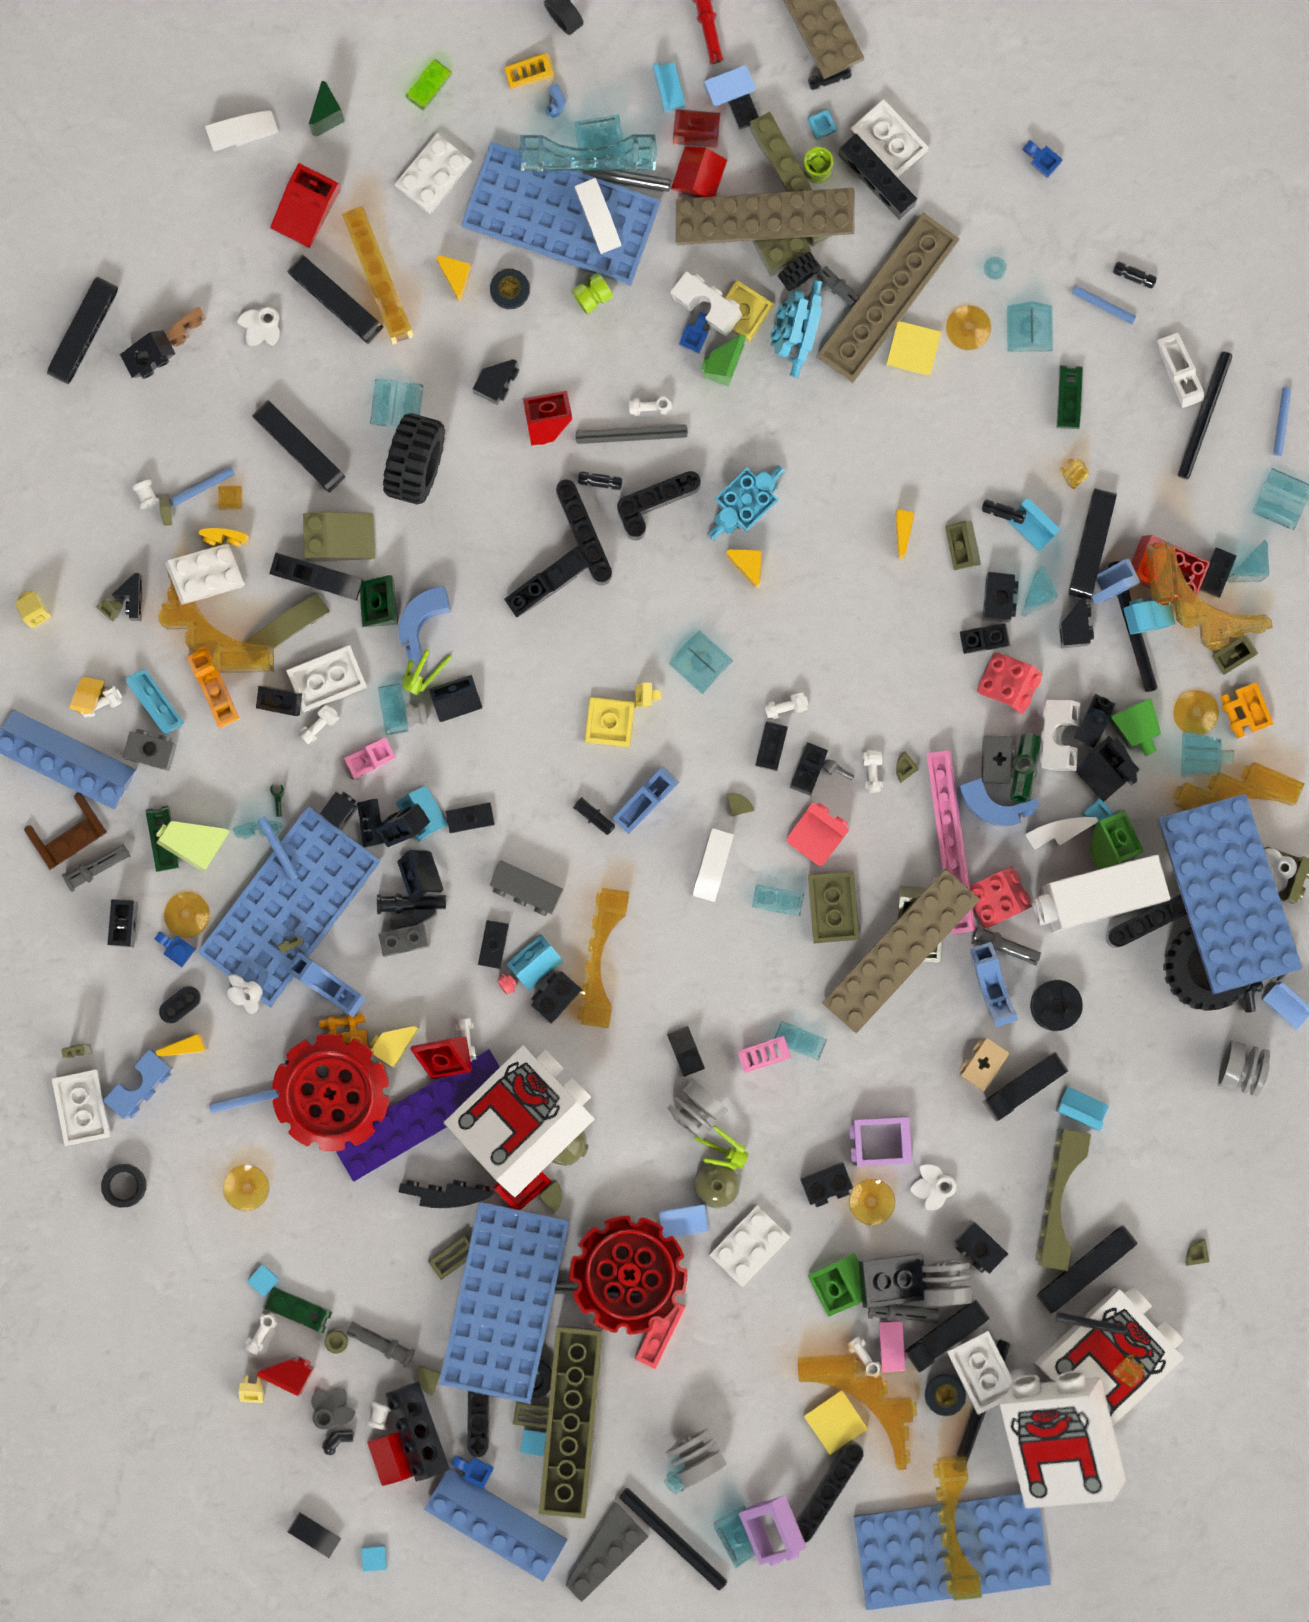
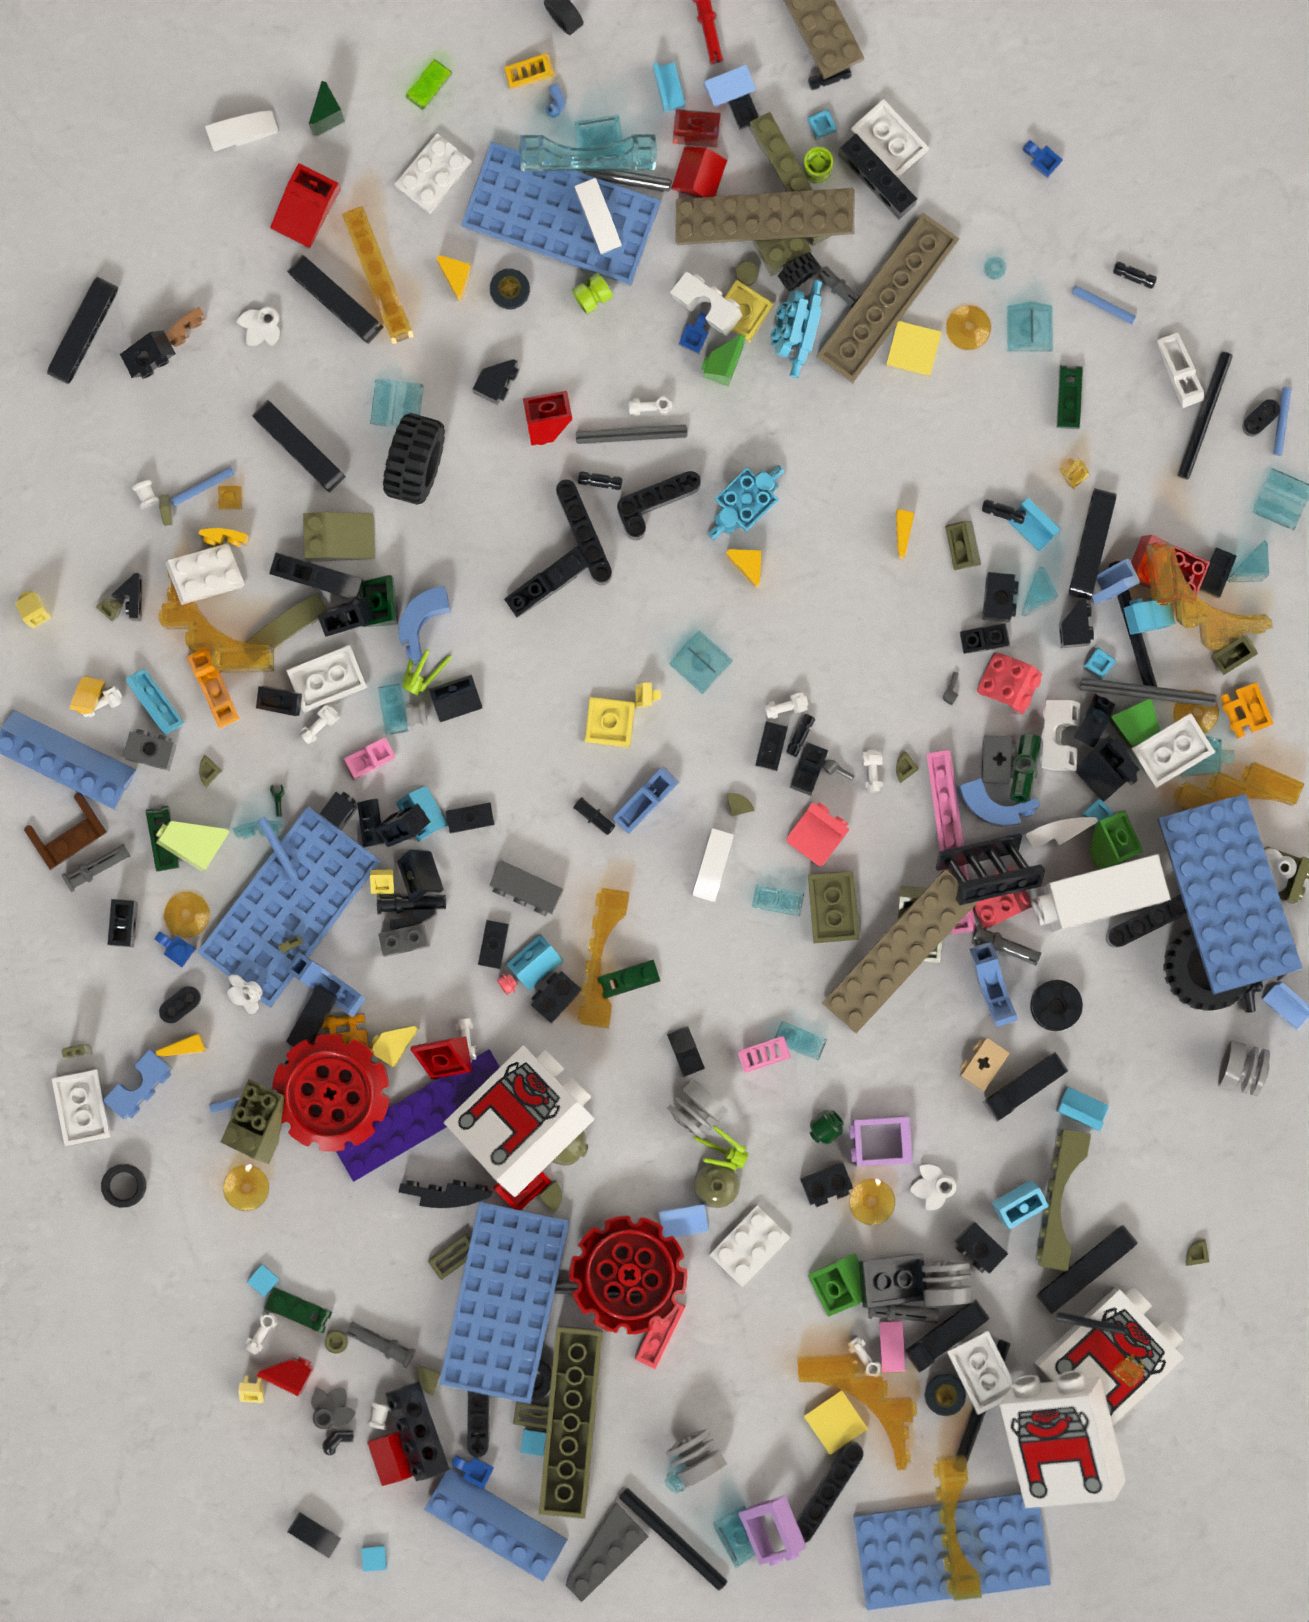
none -> olive tile [199,755,222,787]
none -> olive slope [220,1079,285,1164]
none -> black tile [286,984,338,1047]
none -> black brick [317,596,375,637]
none -> light yellow tile [370,869,394,894]
none -> dark green plate [597,959,661,999]
none -> olive tile [736,261,759,285]
none -> black axle [786,714,815,757]
none -> dark green head [809,1110,844,1144]
none -> black fence [935,834,1045,905]
none -> dark grey hand [943,672,959,705]
none -> medium azure brick [991,1180,1049,1229]
none -> dark grey axle [1080,678,1217,707]
none -> medium azure tile [1084,647,1116,679]
none -> white plate [1132,713,1215,788]
none -> black beam [1242,399,1280,437]

